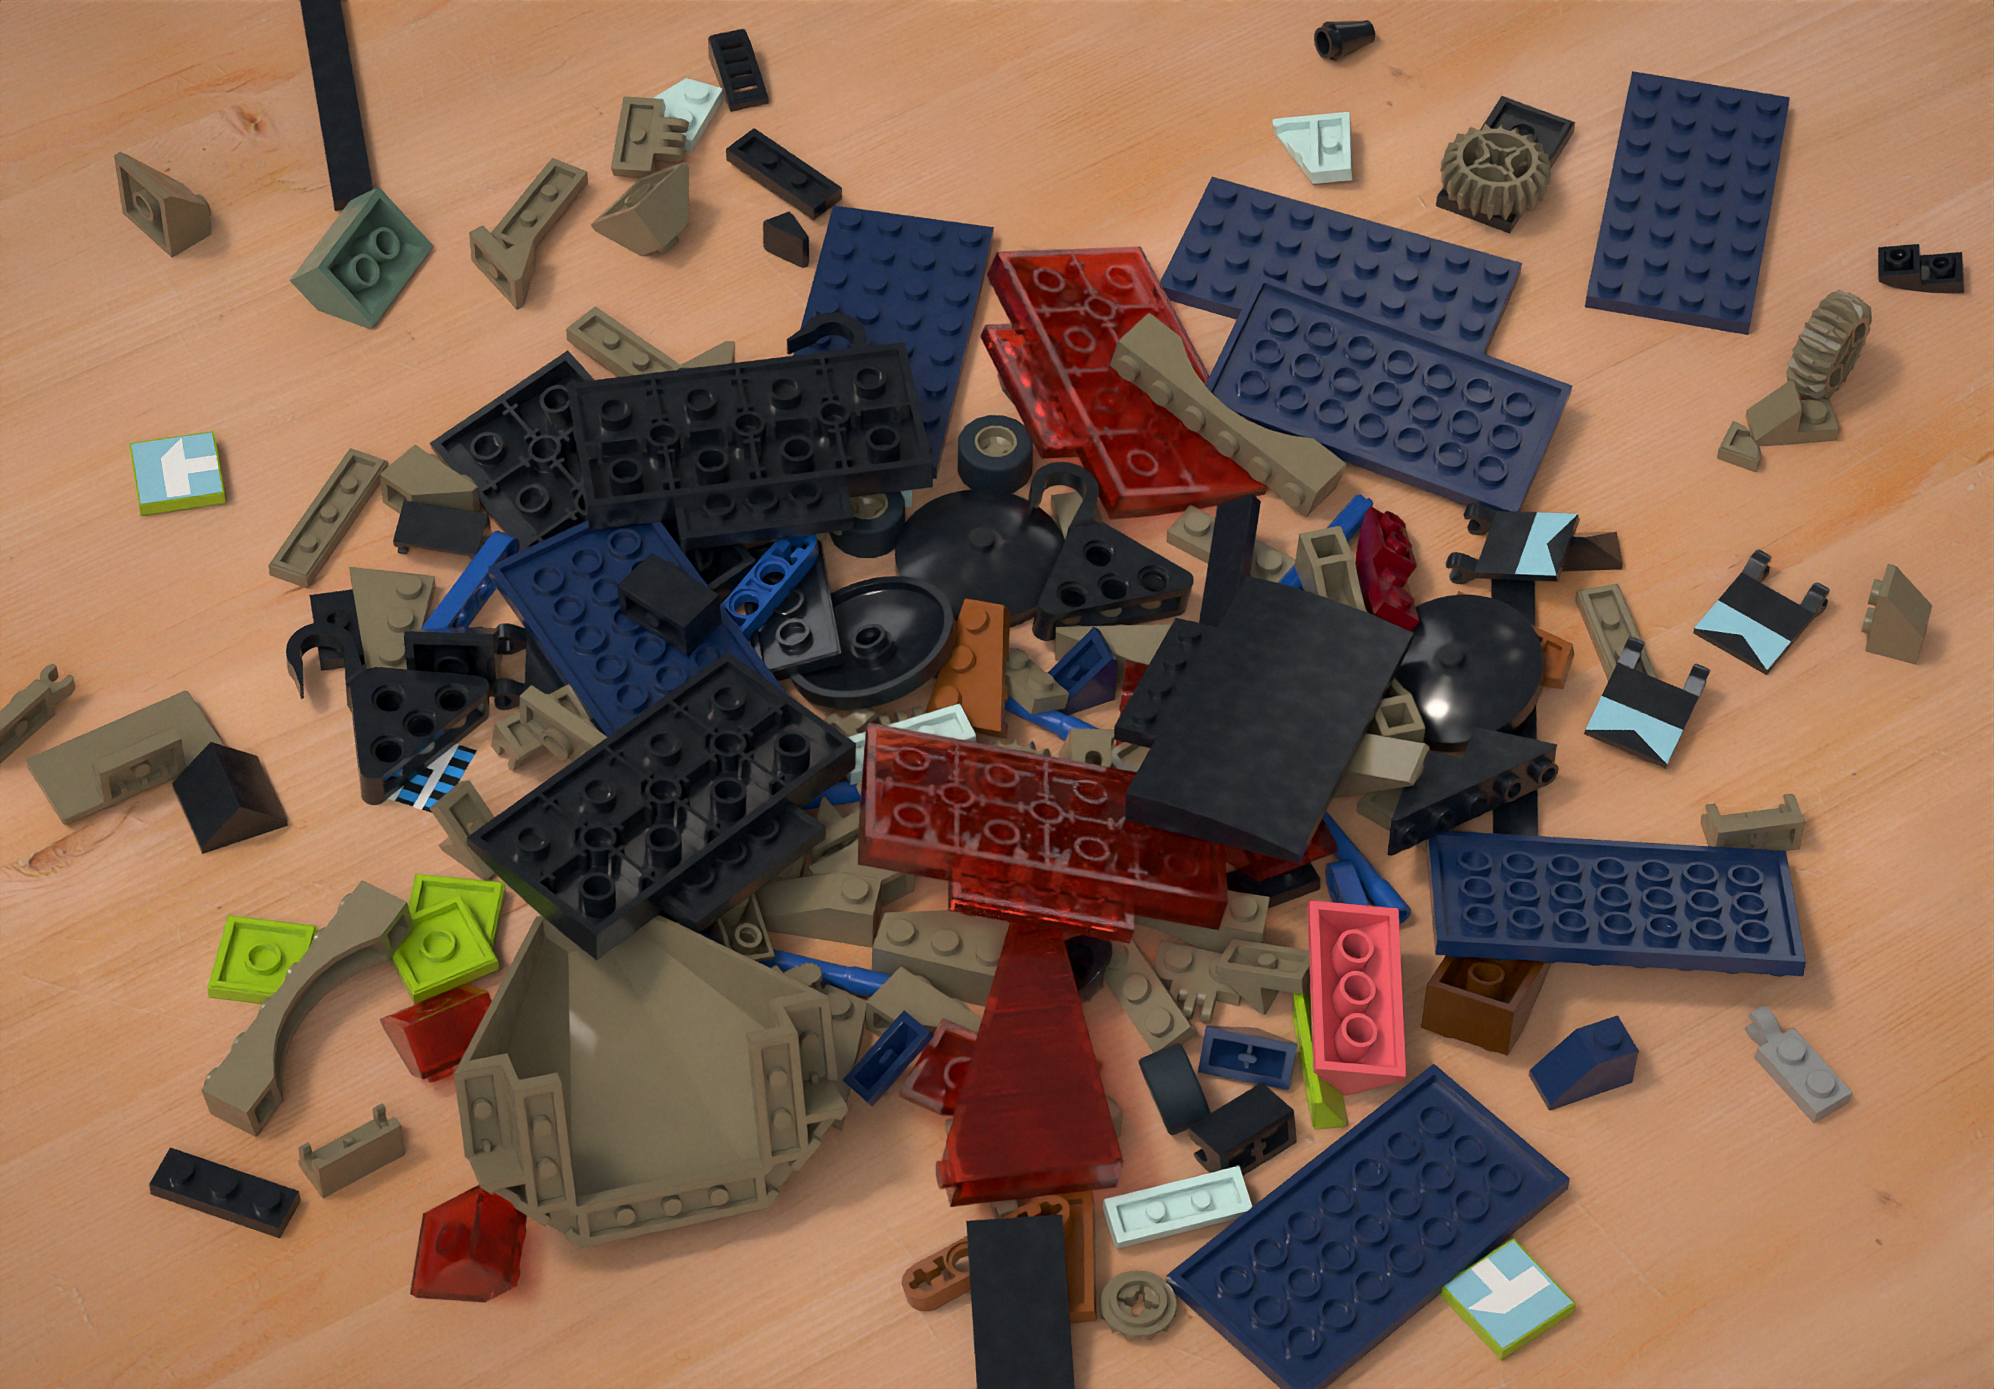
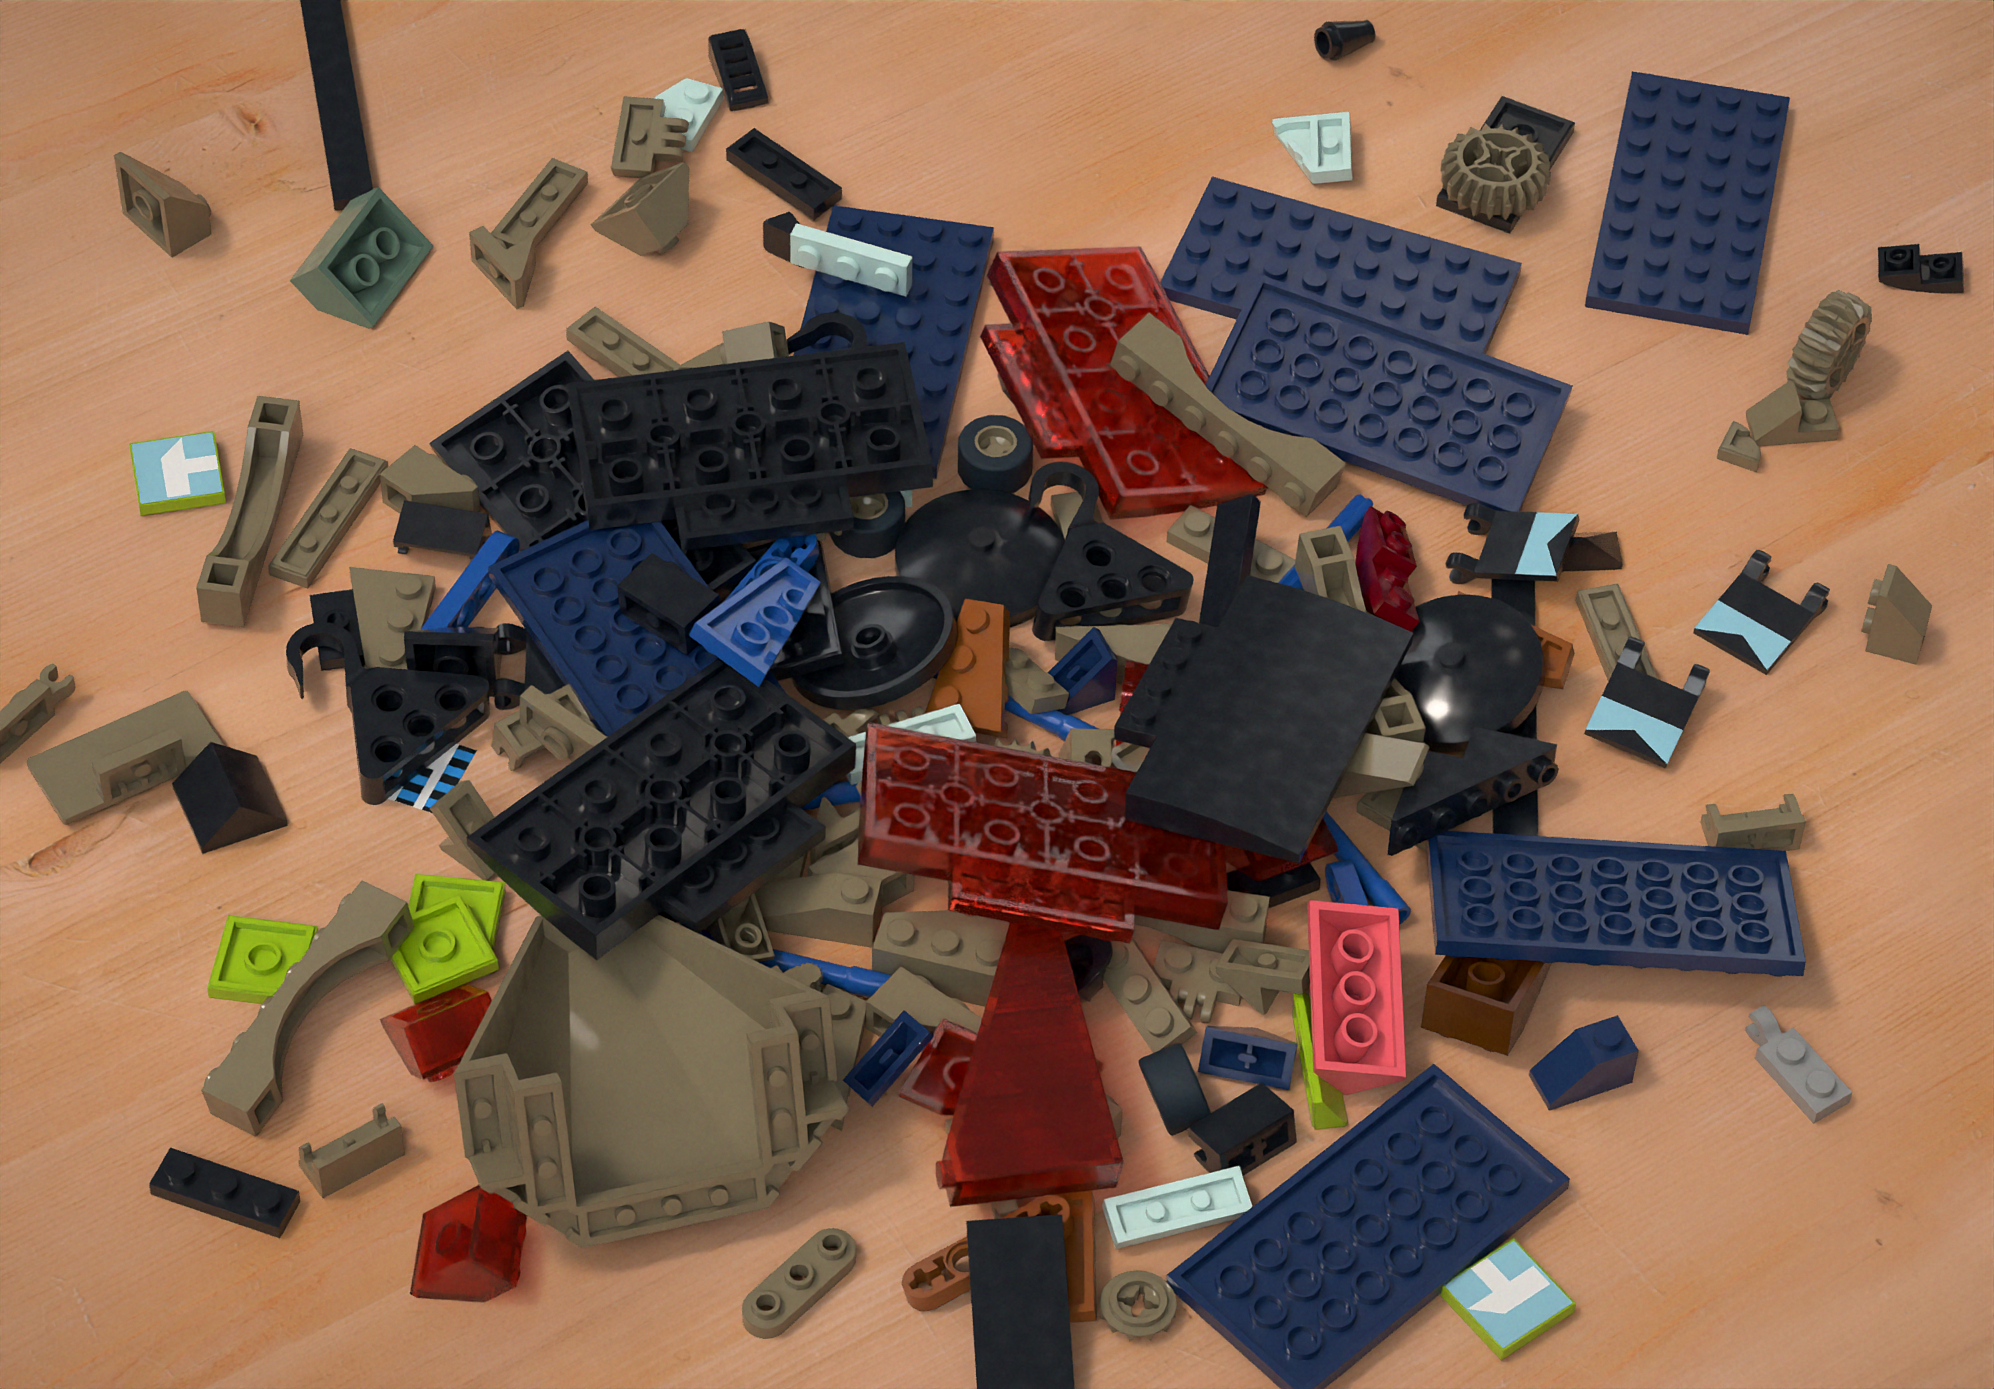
none -> dark tan arch [196,396,303,627]
none -> blue wing [689,557,821,687]
none -> dark tan slope [720,321,789,364]
none -> dark tan plate [742,1228,856,1339]
none -> light aqua plate [790,223,912,296]

